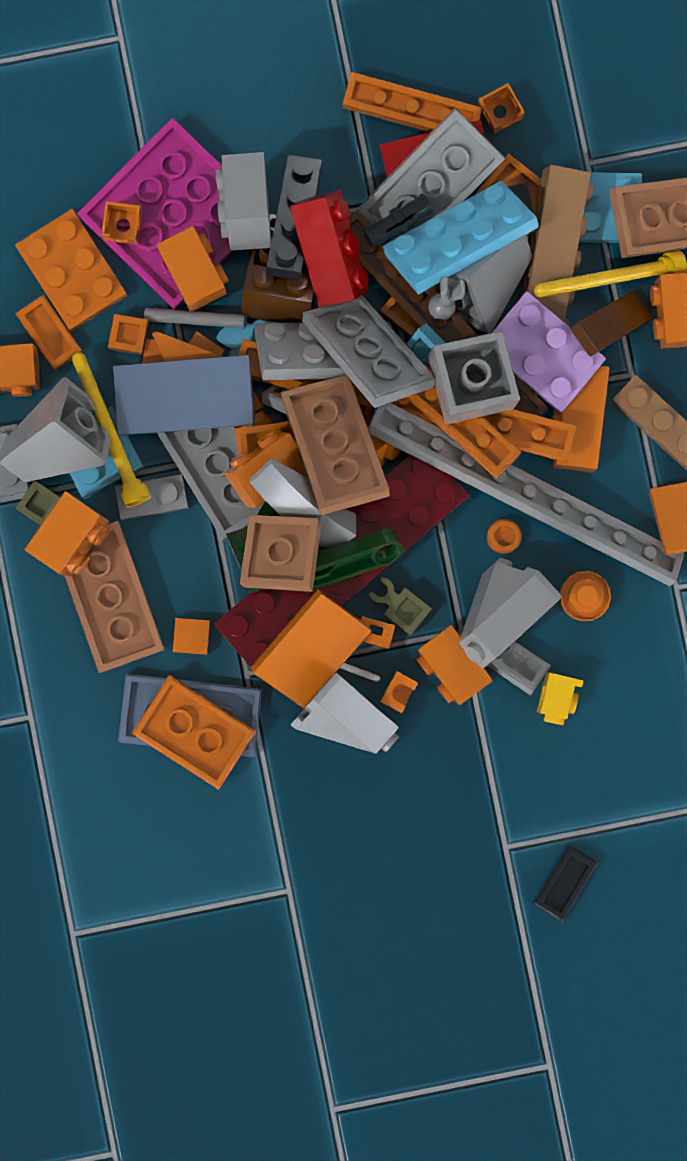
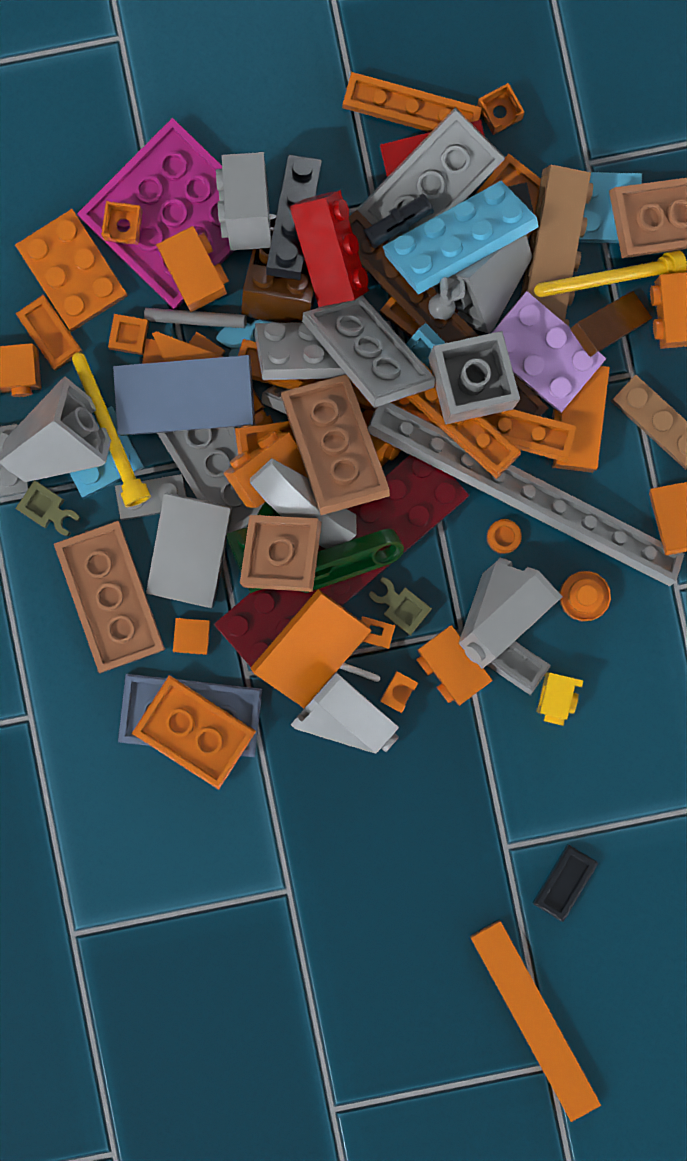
orange brick [24,491,109,577] -> none
none -> light grey tile [146,492,233,608]
none -> orange tile [470,920,601,1122]

